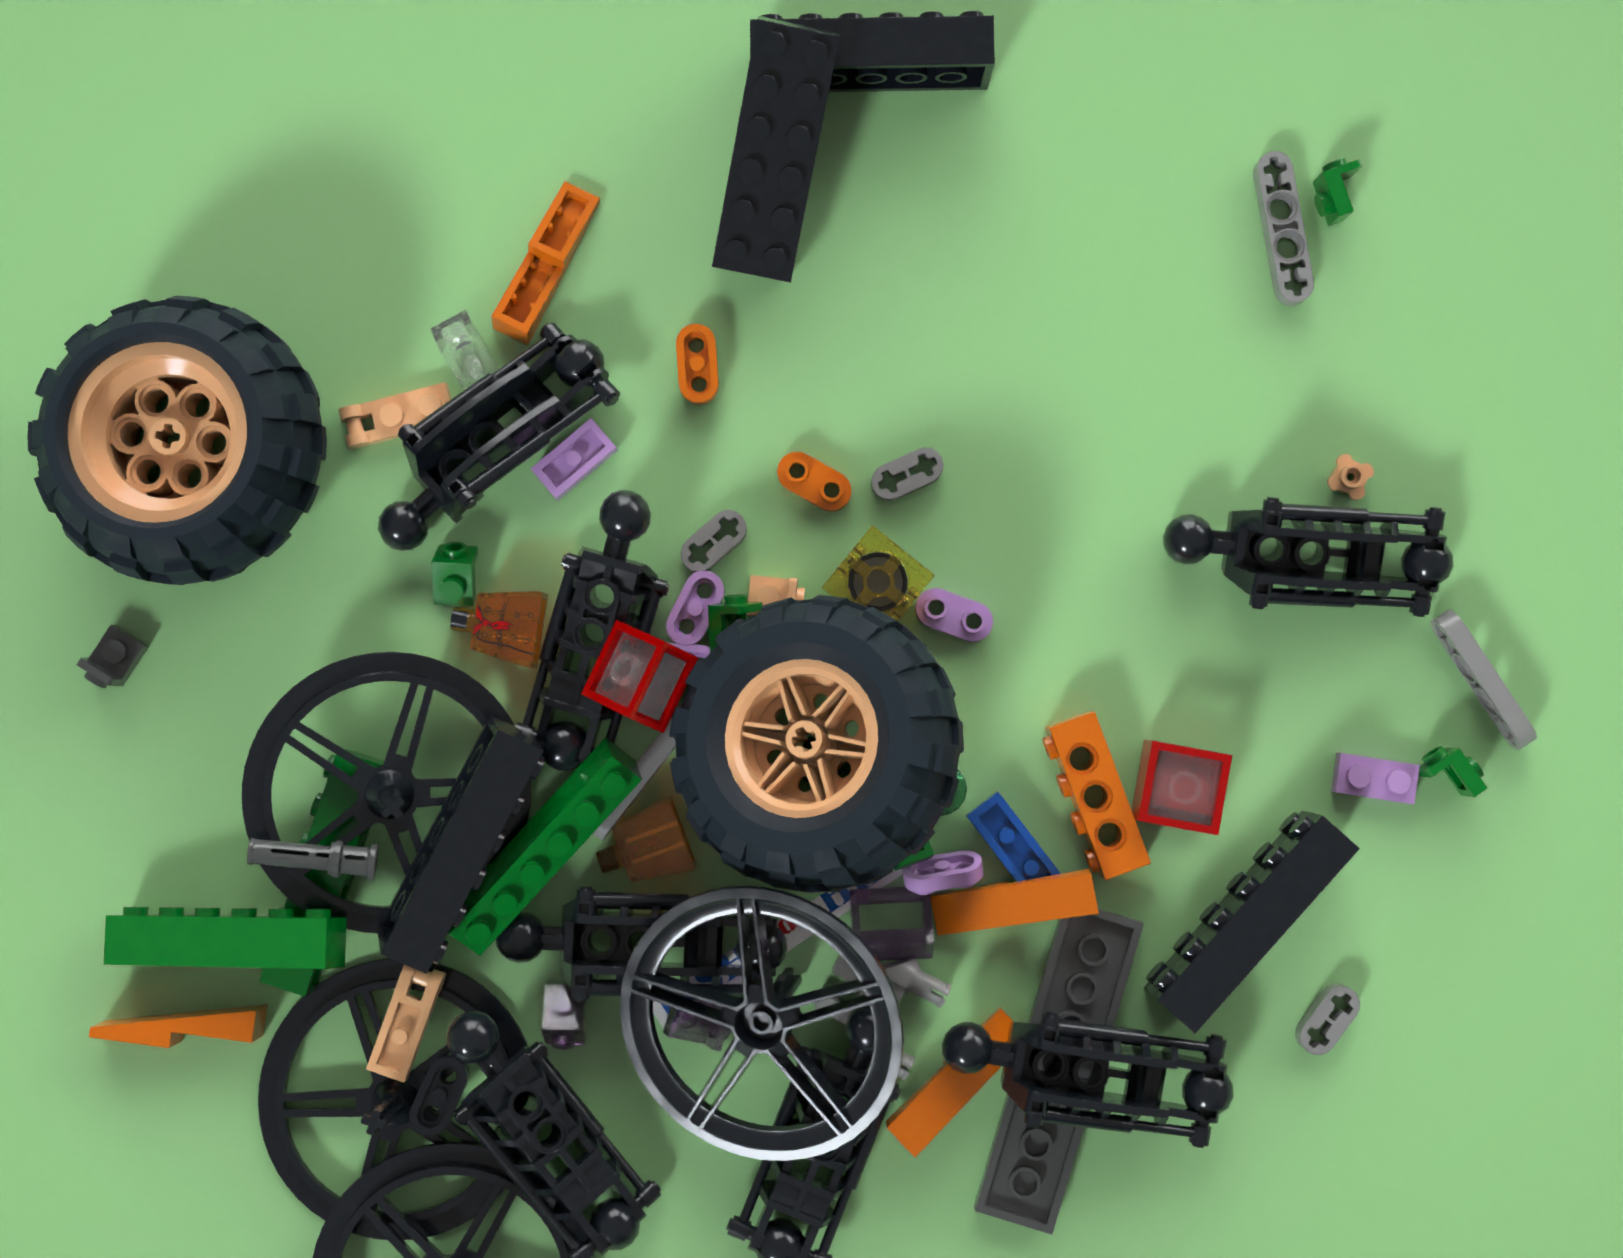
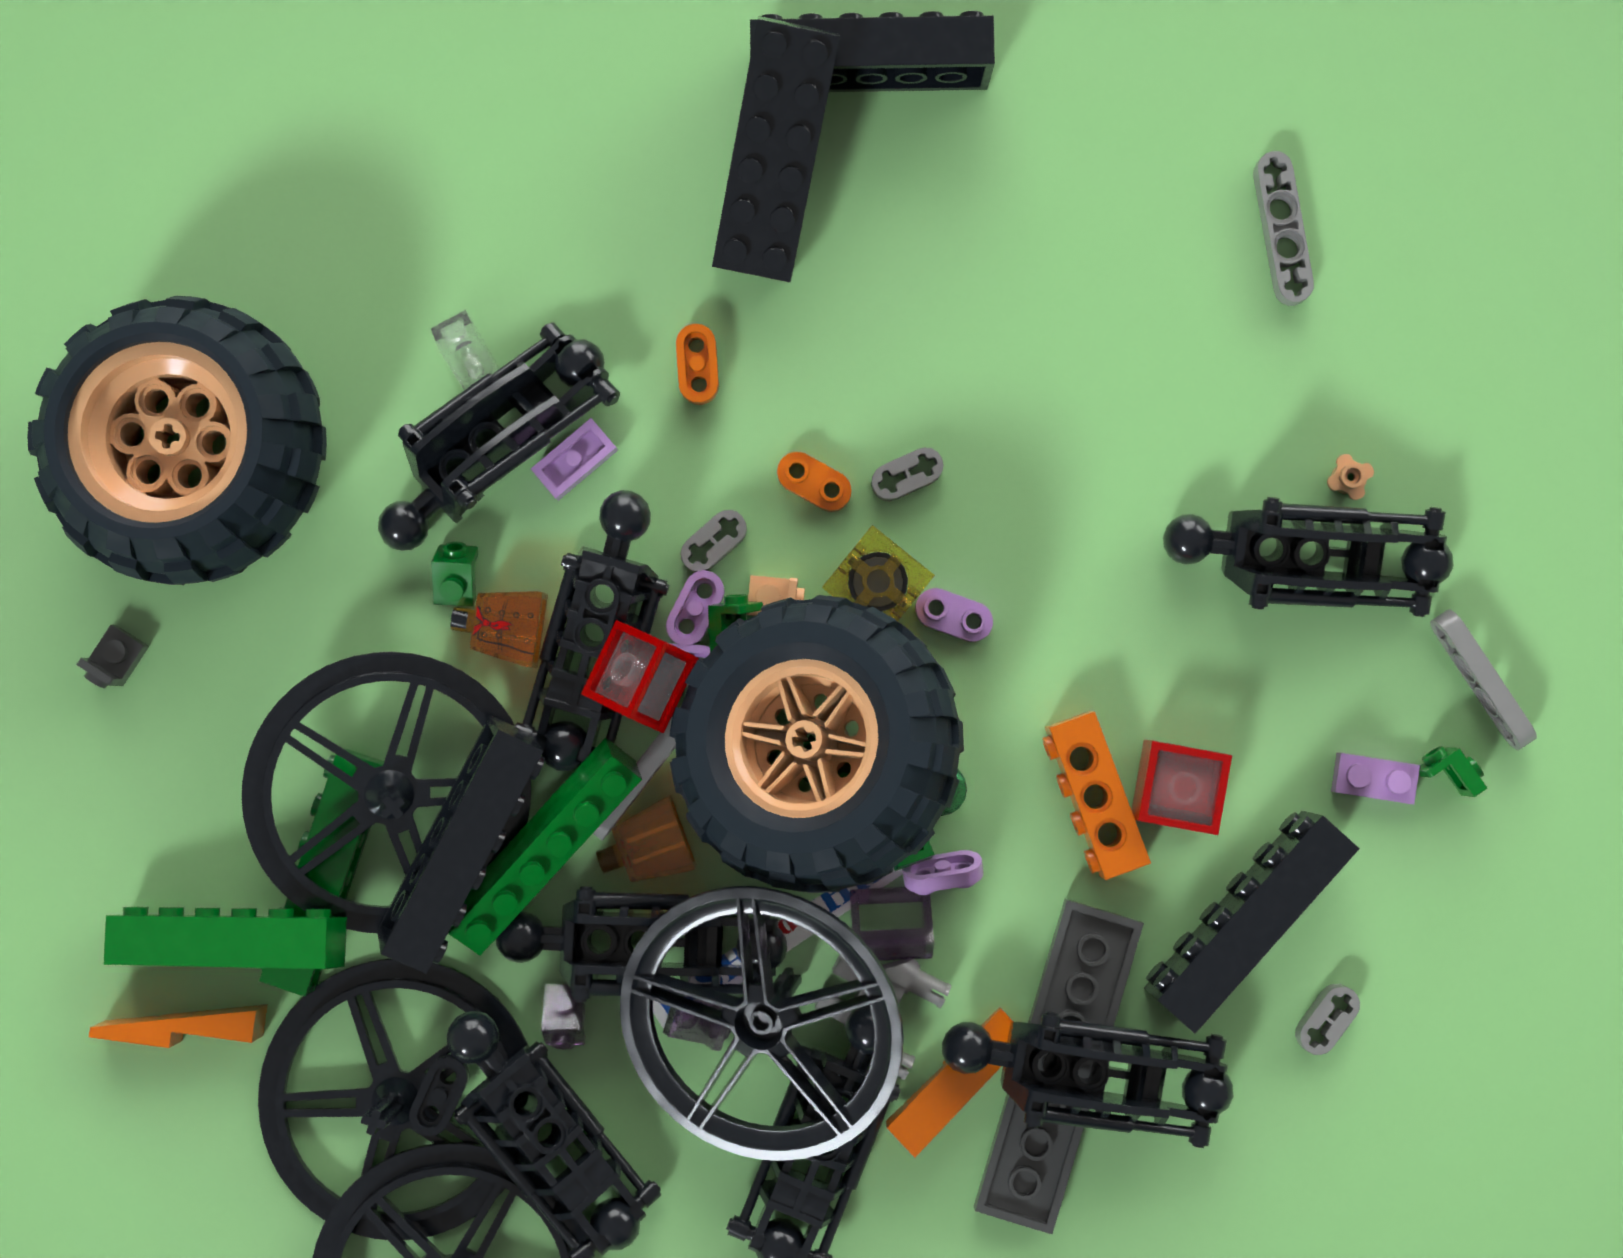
dark grey pin [247,838,379,881] -> none
light nougat plate [338,382,451,449] -> none
light nougat plate [366,964,446,1083] -> none
orange slope [491,181,600,346] -> none
orange slope [930,869,1099,936] -> none
blue plate [966,791,1061,882] -> none
green bracket [1312,158,1362,226] -> none

